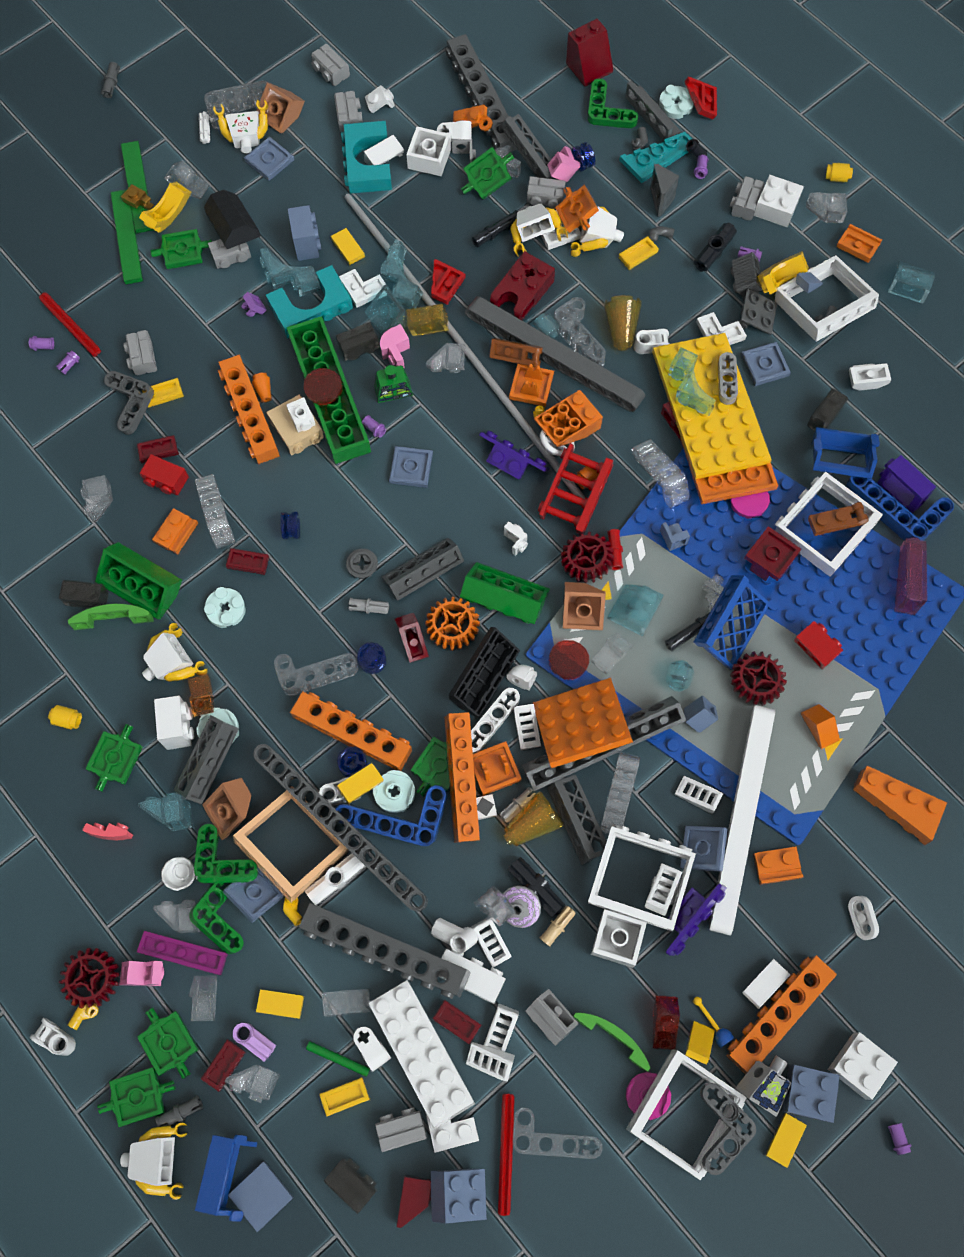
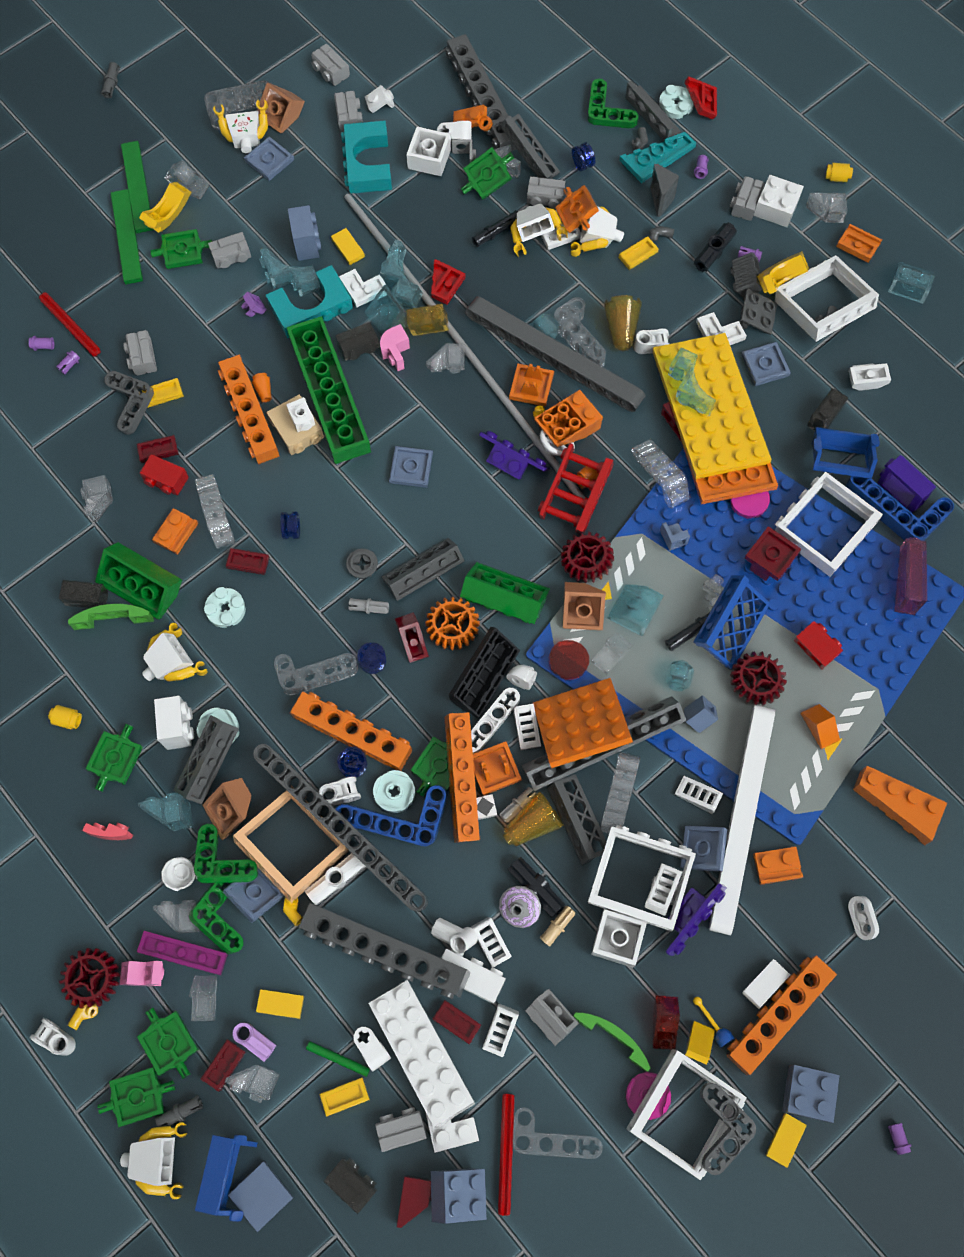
pearl gold plate [121,185,154,210] -> none
clear orange slope [188,674,214,717] -> none
white axle [199,111,210,144] -> none
black piece [204,189,261,249] -> none
clear red tile [304,368,342,405] -> none
clear slope [322,989,371,1017] -> none
yellow tile [337,763,384,804] -> none
medium lavender pin [362,415,386,438] -> none
white hinge [364,135,404,165] -> none
green torso [374,365,413,403] -> none
white slope [466,1042,515,1082] -> none
clear slope [474,886,516,927] -> none
dark red brick [490,251,555,320] -> none
dark orange plate [490,338,543,367] -> none
white bracket [504,522,528,556] -> none
bright pink brick [547,146,580,182] -> none
dark red slope [566,18,613,87] -> none
red pin [607,529,623,570] -> none
black pin [686,139,708,157] -> none
light grey beam [718,352,738,405] -> none
light grey torso [735,1055,791,1117] -> none
sand blue slope [796,272,823,293] -> none
dark orange plate [808,502,869,536] -> none
white brick [828,1032,898,1100] -> none

